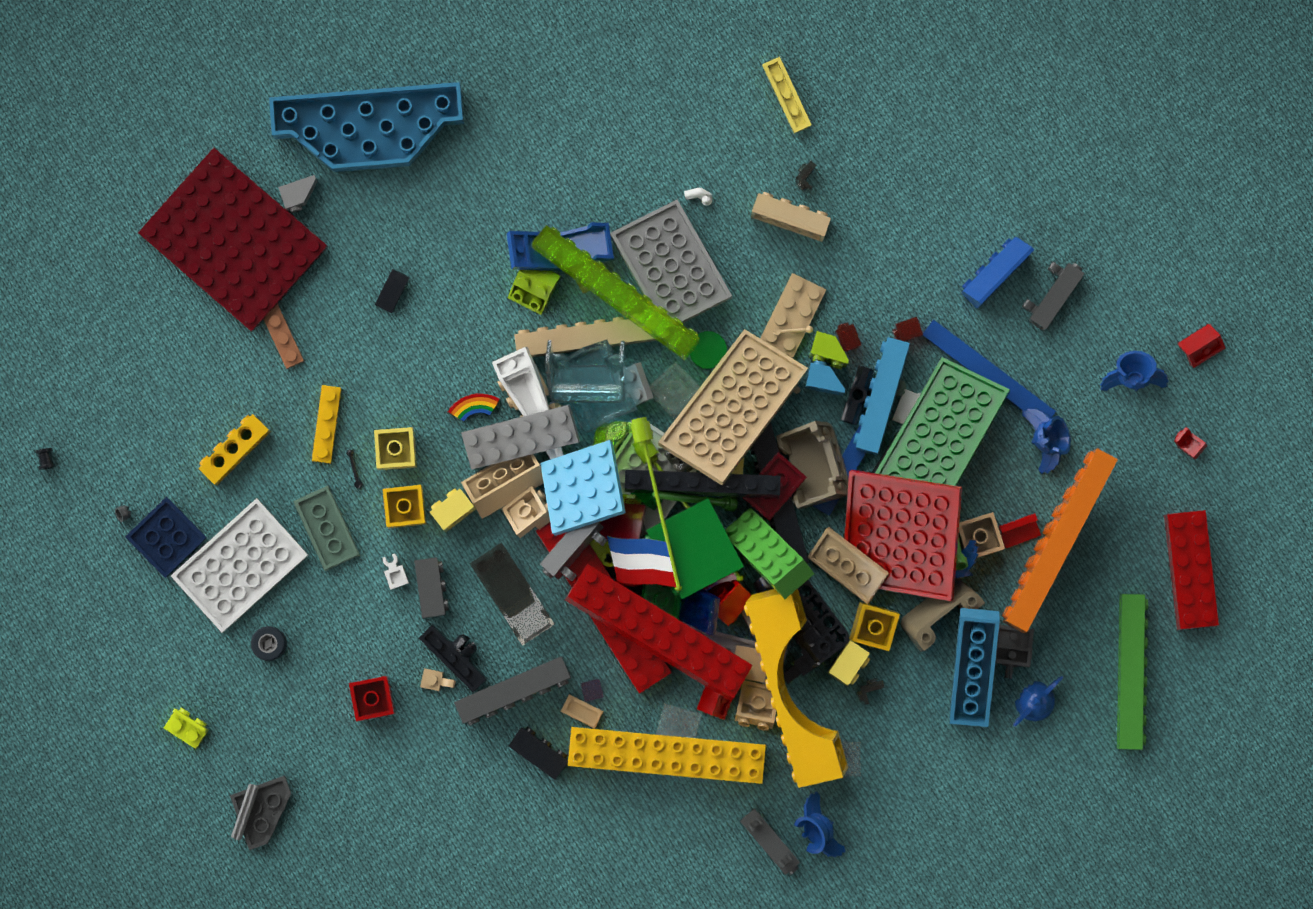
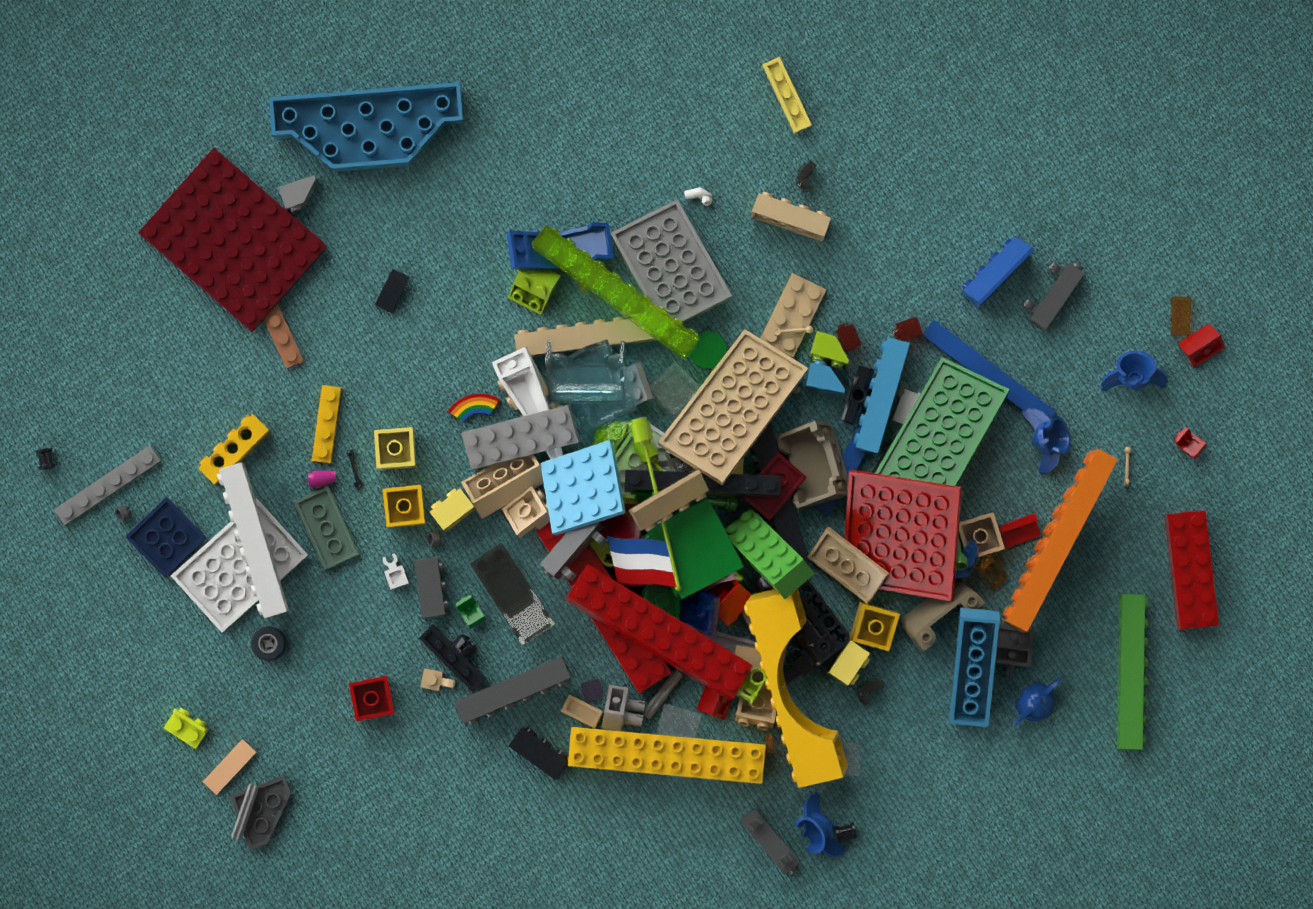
none -> light grey plate [54,445,161,526]
none -> light nougat tile [203,739,257,795]
none -> white brick [217,462,289,618]
none -> dark pink cone [307,471,336,490]
none -> dark grey hinge [427,532,442,547]
none -> green bracket [455,594,486,629]
none -> light grey brick [602,685,646,731]
none -> tan slope [629,470,709,532]
none -> light grey axle [642,669,683,719]
none -> lime piece [735,668,767,706]
none -> clear orange tile [763,733,774,754]
none -> black bush [834,822,857,843]
none -> clear orange tile [975,553,1008,590]
none -> tan hinge [1124,447,1132,487]
none -> clear orange tile [1171,296,1191,336]

